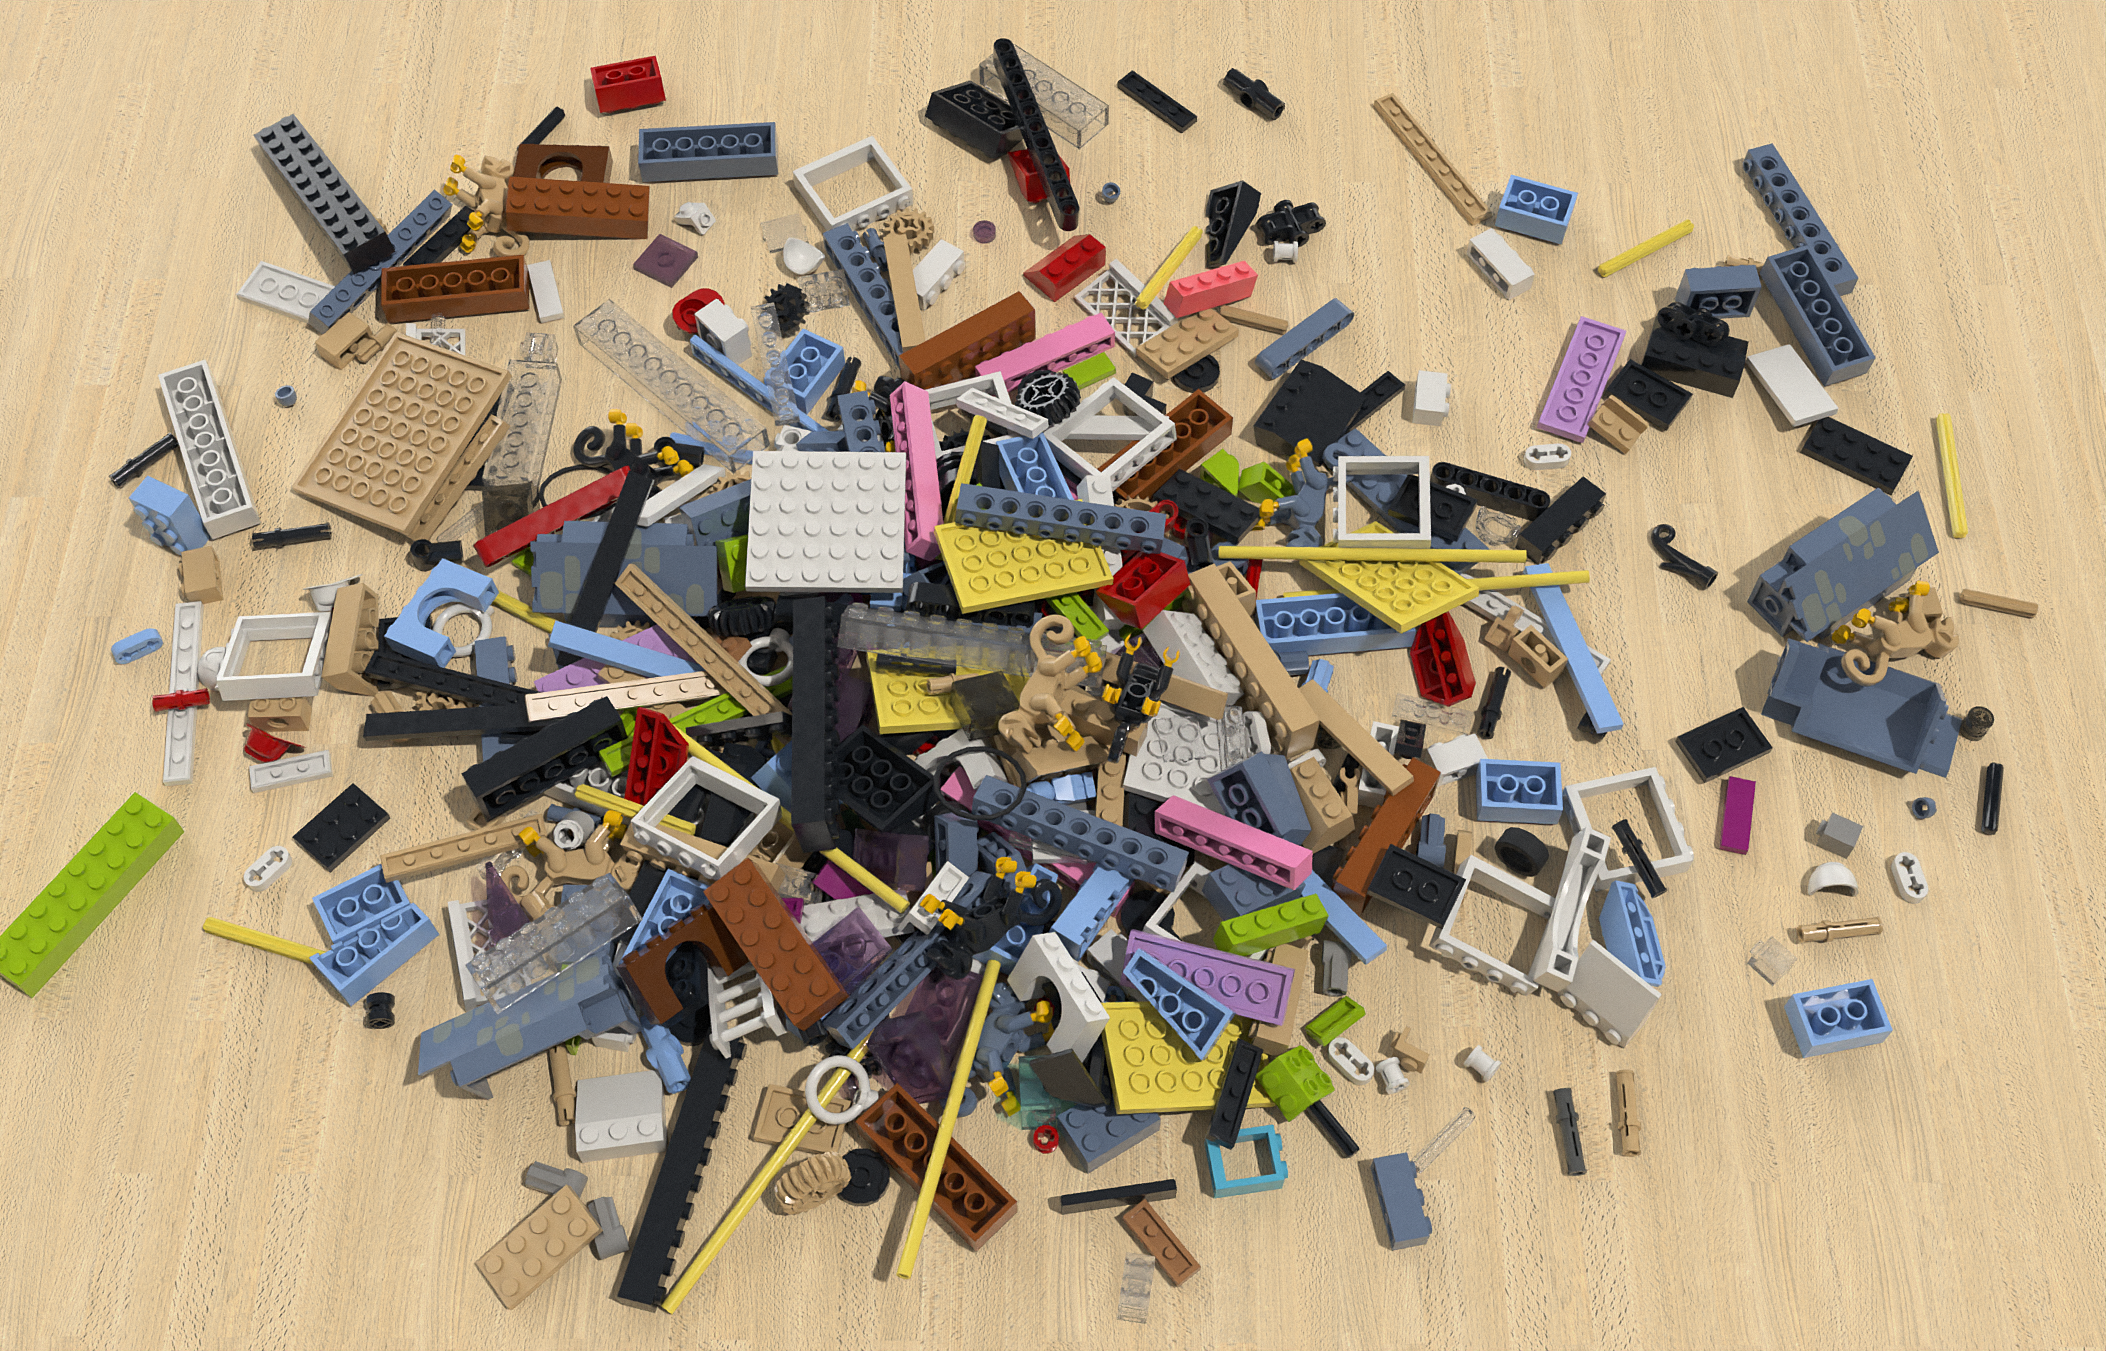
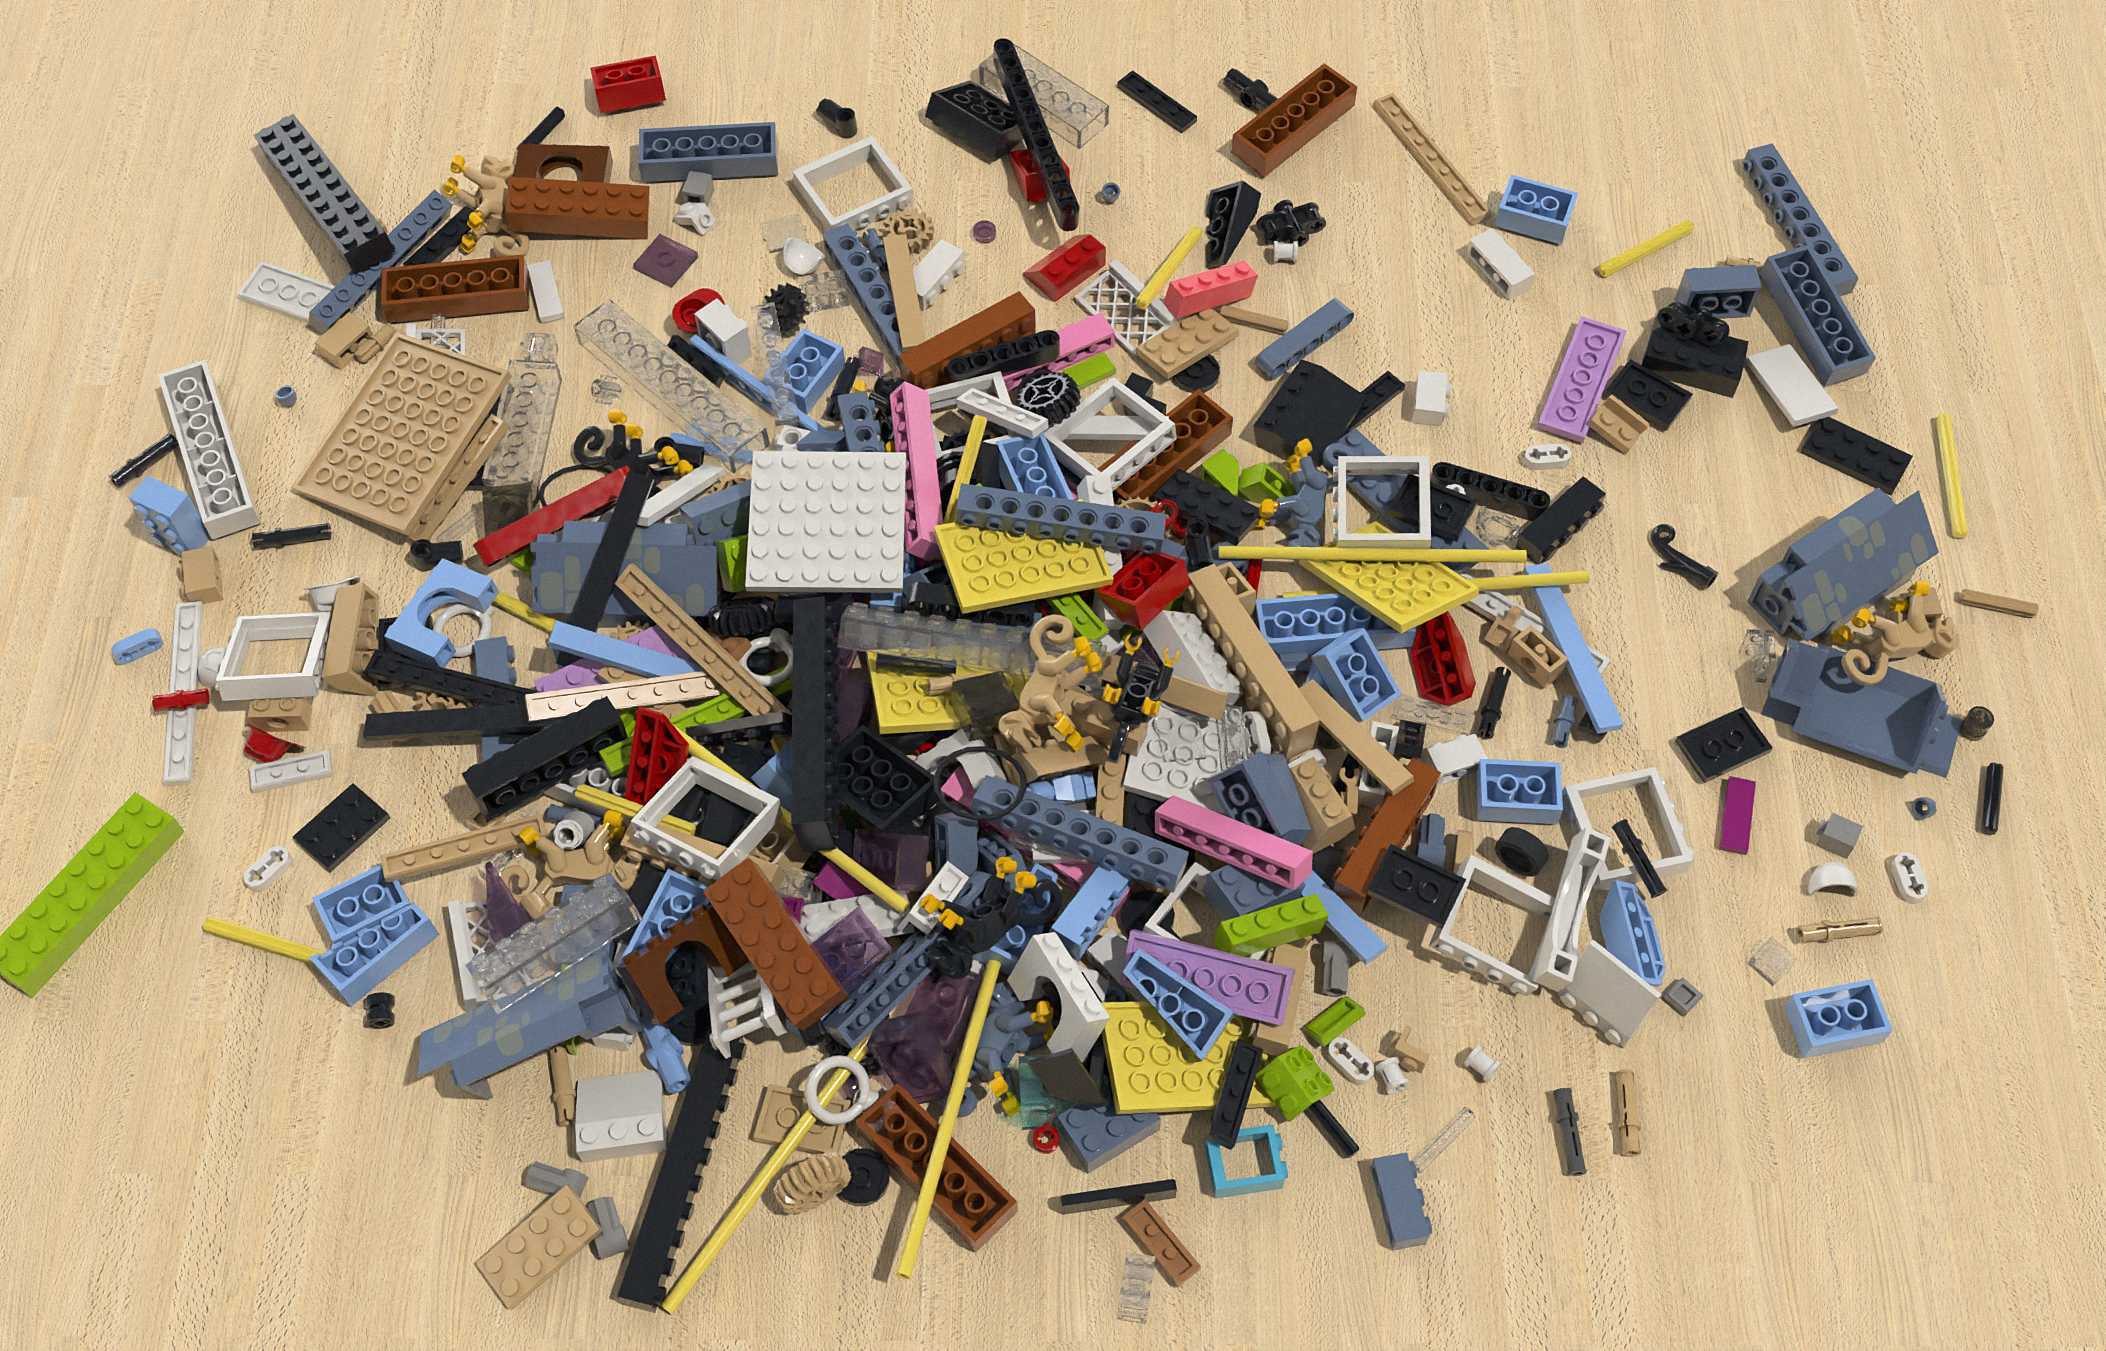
none -> clear gear [591,374,622,405]
none -> black plate [663,335,726,395]
none -> light grey brick [682,171,714,207]
none -> black piece [816,98,858,138]
none -> tile [859,346,884,376]
none -> black beam [947,330,1060,384]
none -> dark orange brick [1231,63,1358,177]
none -> light blue brick [1311,628,1402,722]
none -> sand blue pin [1551,694,1578,748]
none -> light grey tile [1663,977,1704,1017]
none -> clear bracket [1738,628,1776,683]

